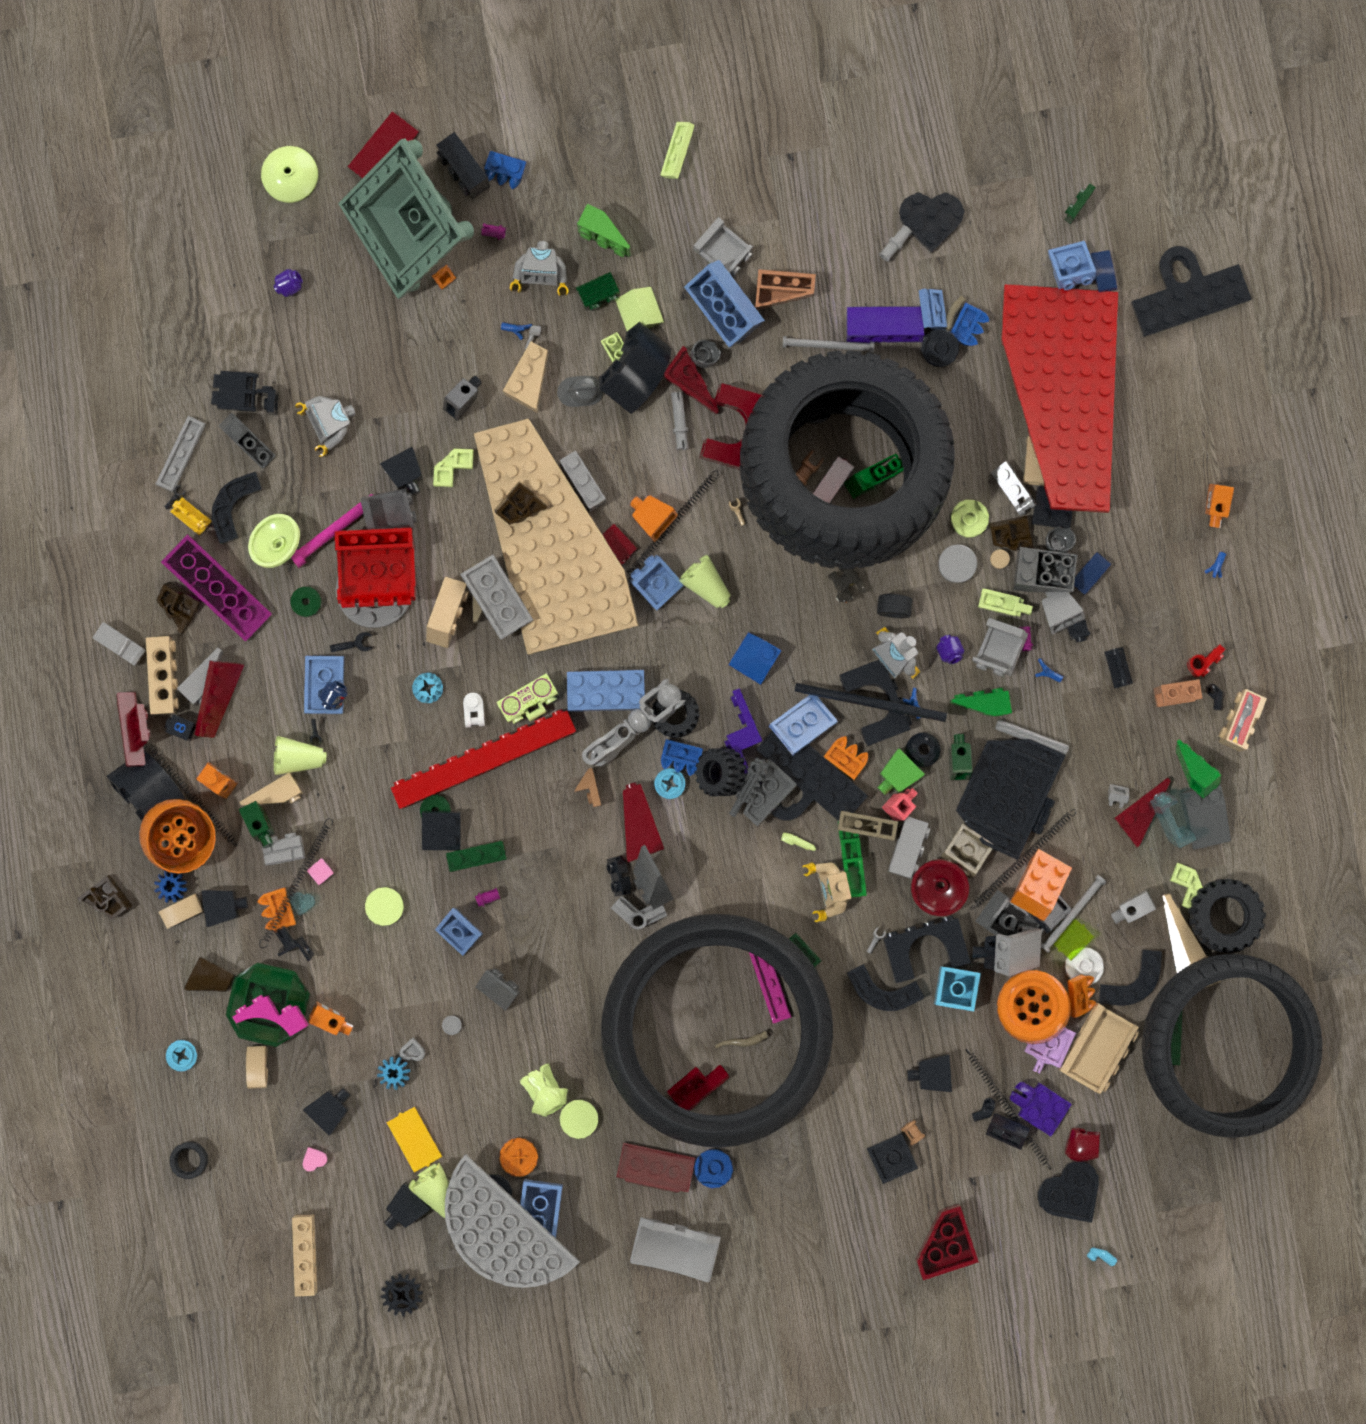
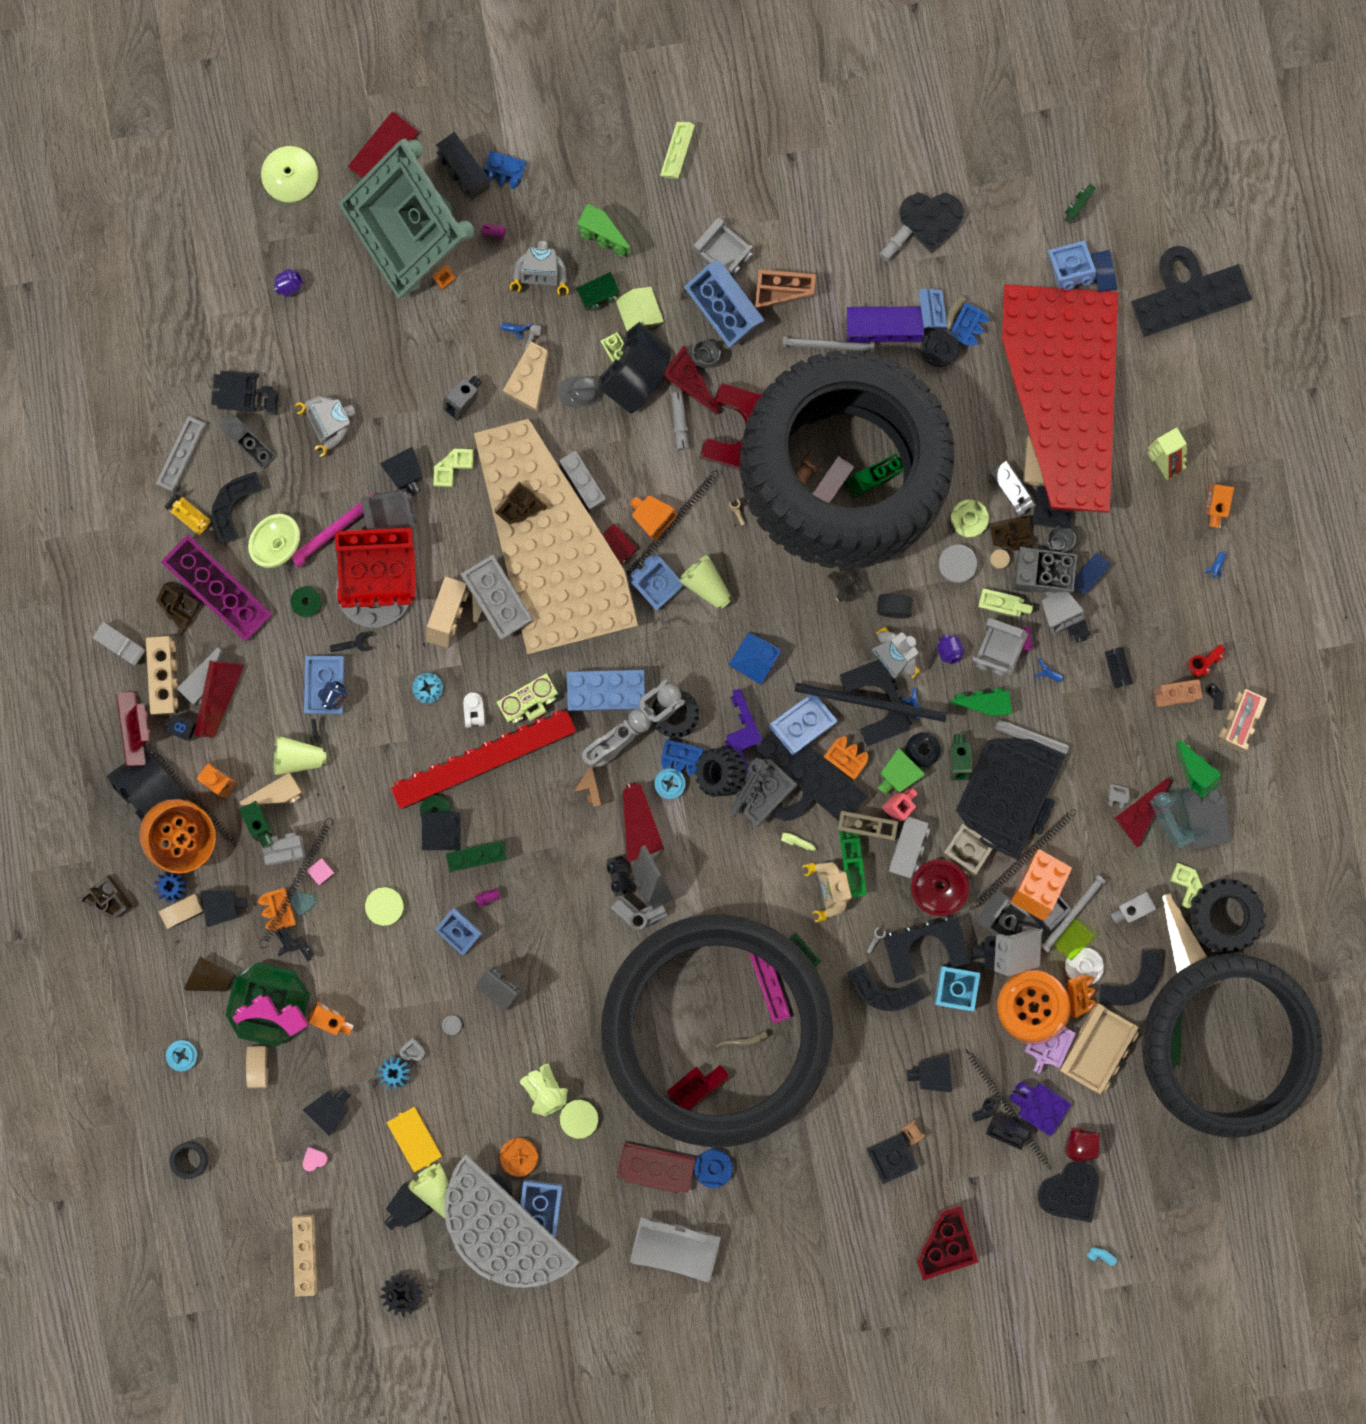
none -> yellowish green wedge [1148,428,1187,480]

